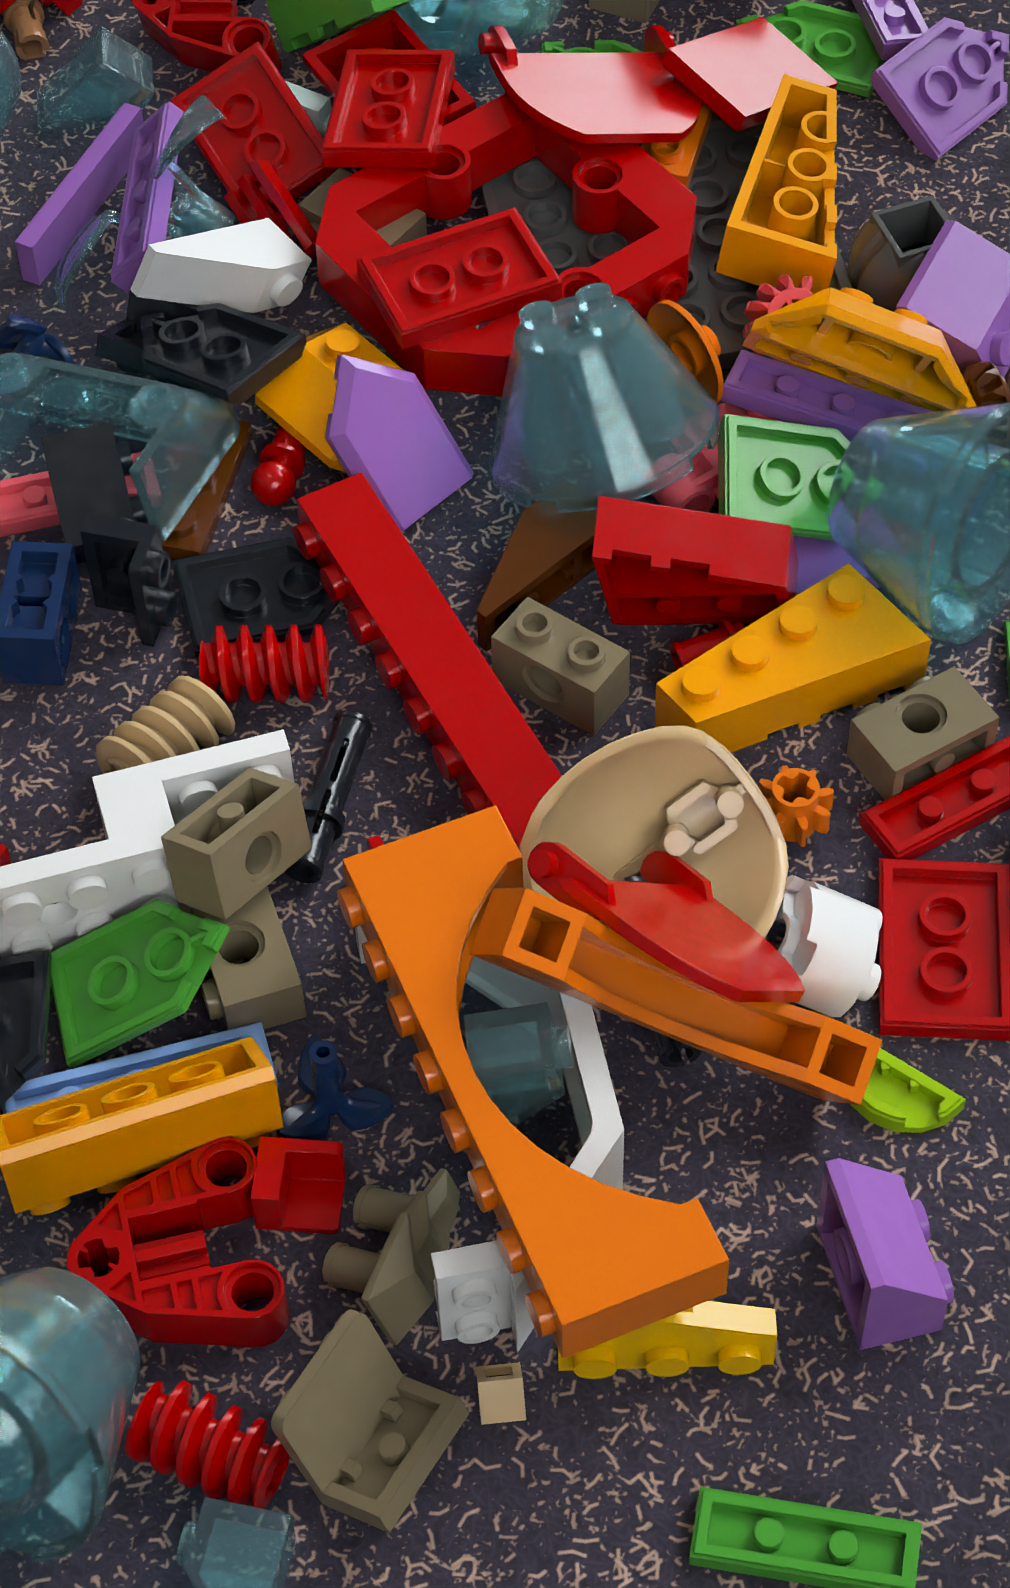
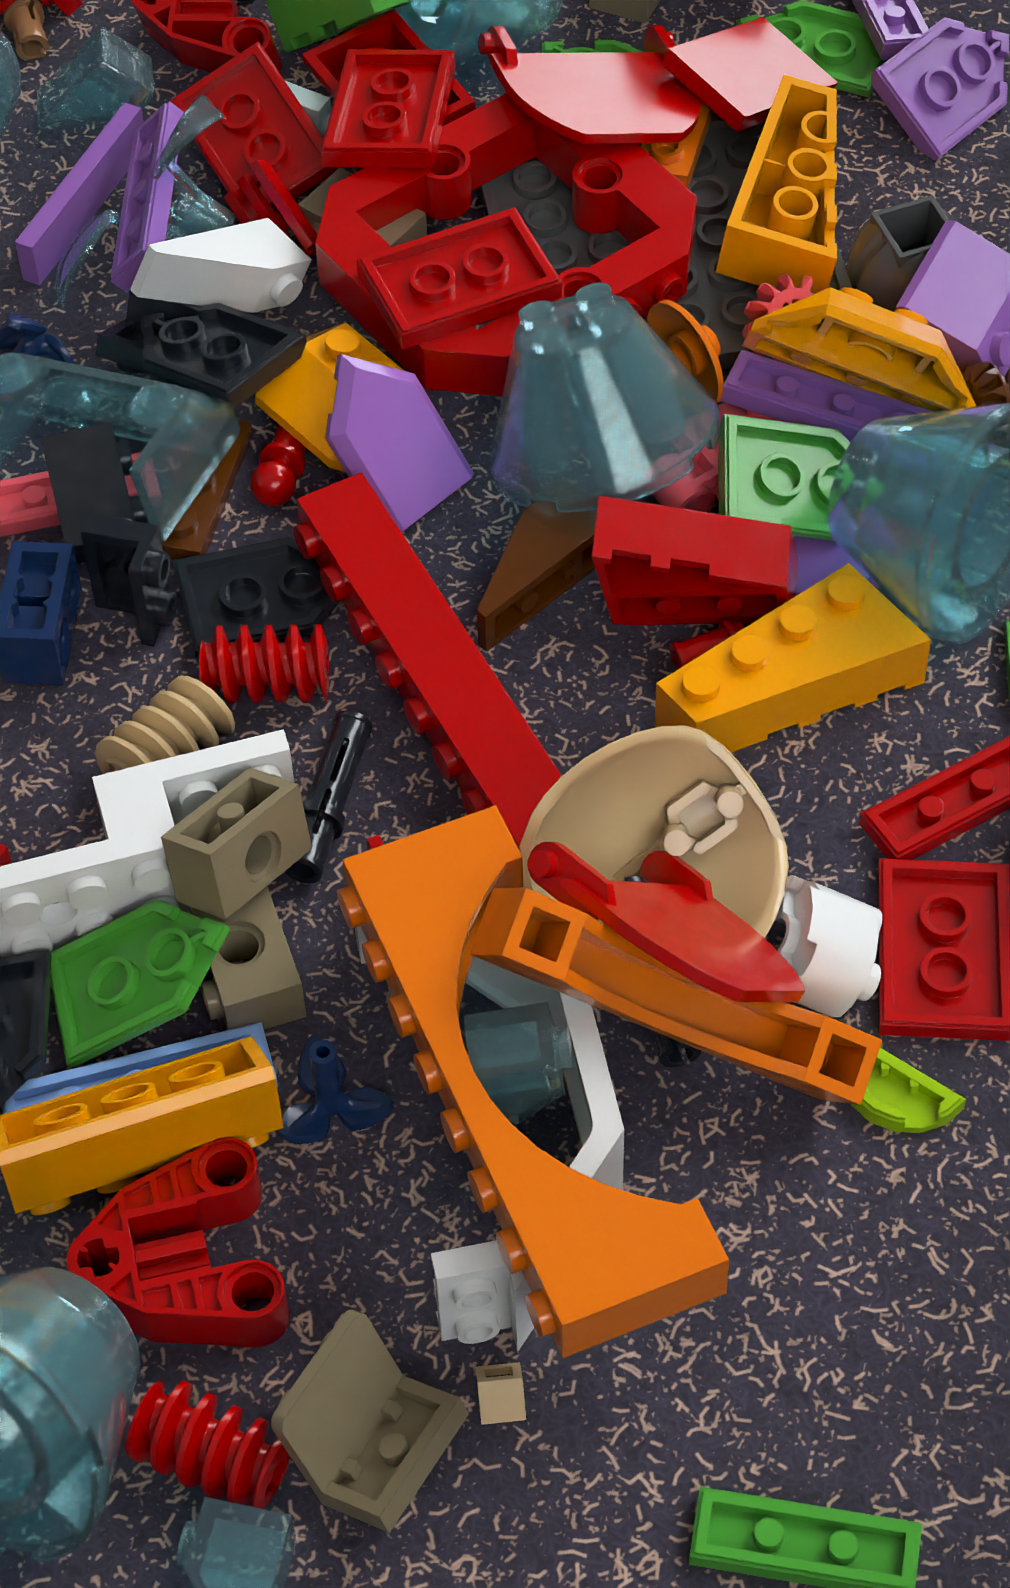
red panel [250,1136,347,1234] -> none
dark tan connector [322,1168,460,1345] -> none
dark tan brick [491,597,630,736] -> none
yellow wing [558,1301,777,1379] -> none
orange gear [759,765,834,847] -> none
medium lavender slope [816,1158,954,1350] -> none
dark tan brick [846,666,1000,800] -> none

